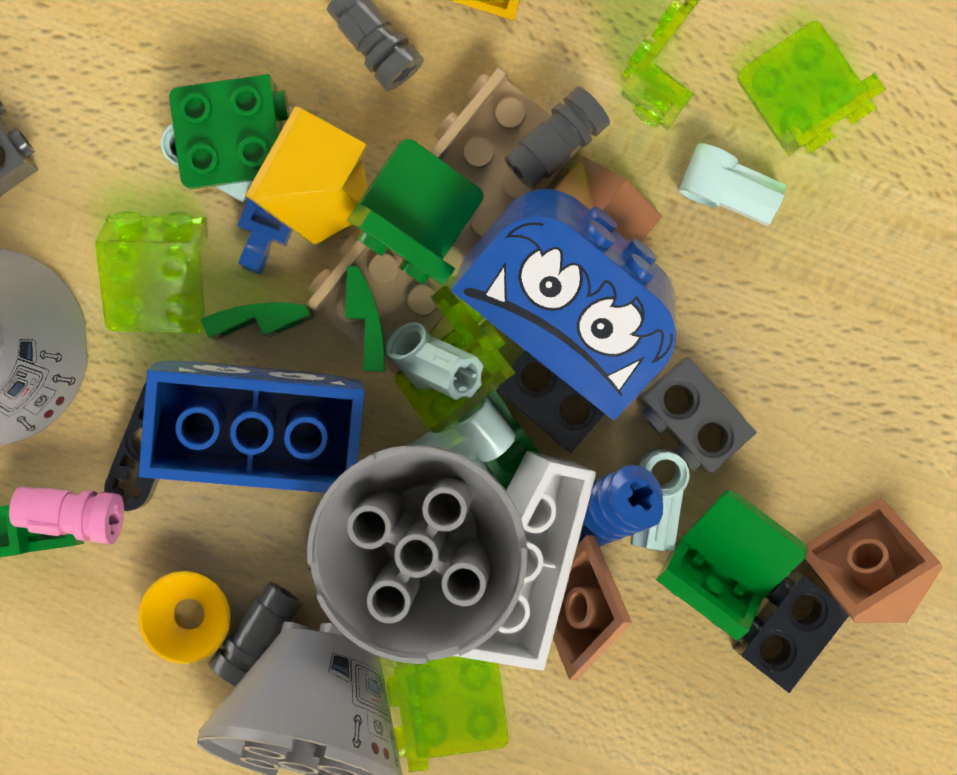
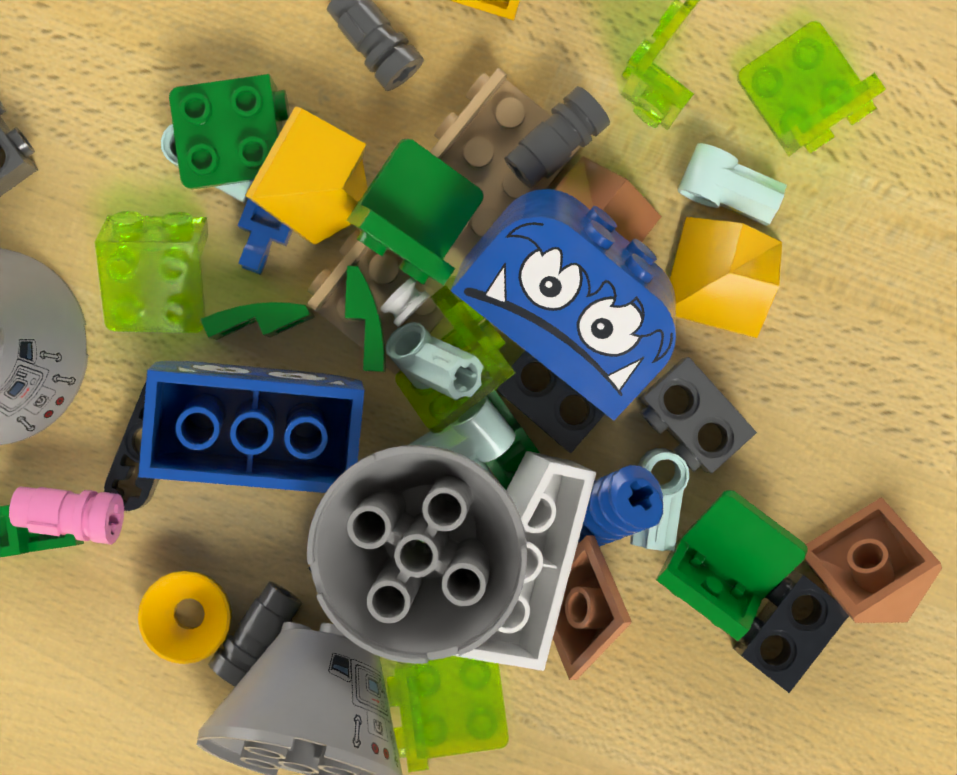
none -> white bush [380,277,430,327]
none -> yellow slope [669,217,782,338]

